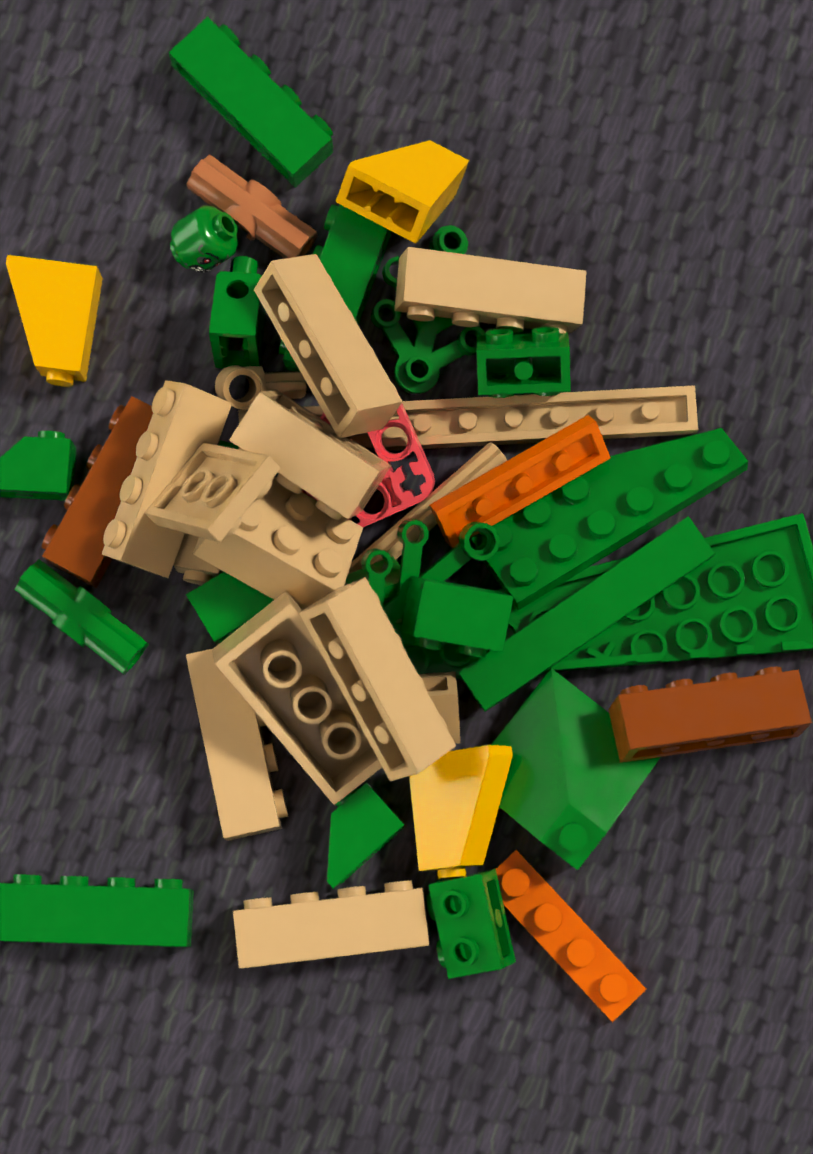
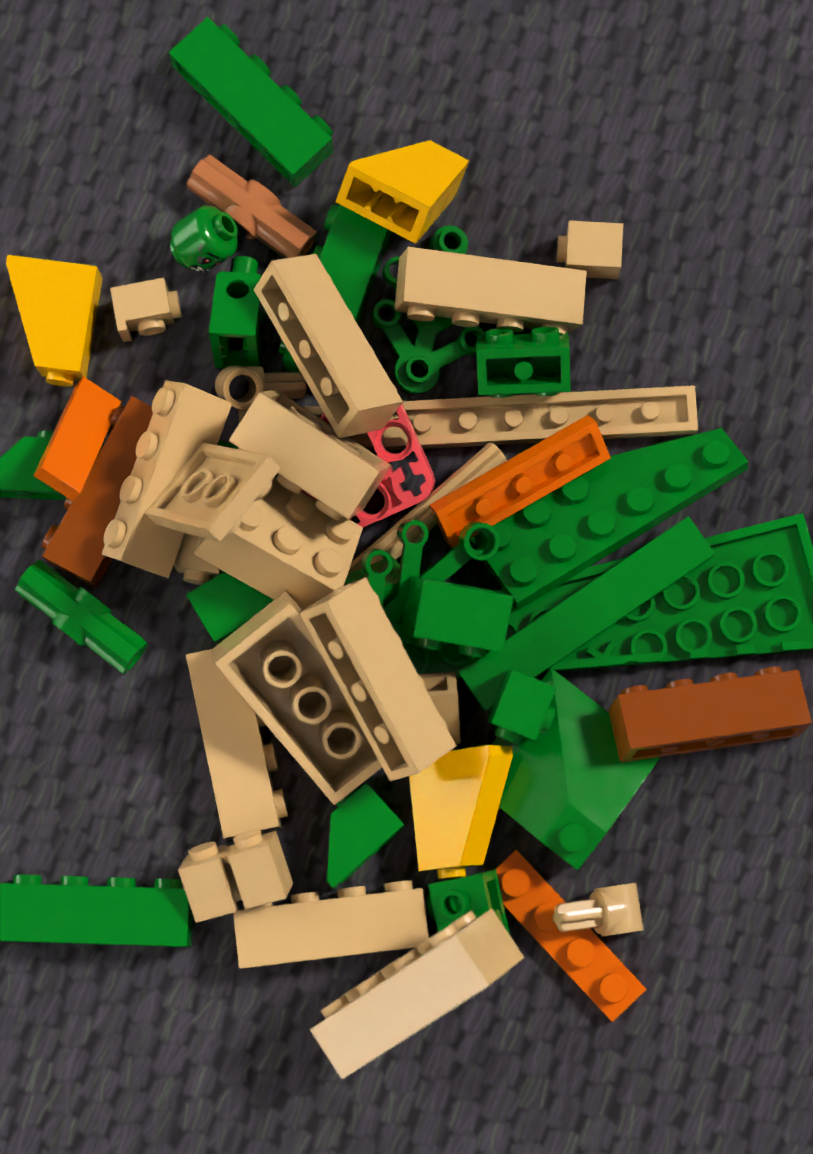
none -> orange tile [33,376,121,501]
none -> tan brick [110,278,182,342]
none -> tan piece [178,829,293,923]
none -> tan brick [310,908,524,1079]
none -> green brick [486,670,557,746]
none -> tan axle [553,883,644,937]
none -> tan brick [556,221,623,279]

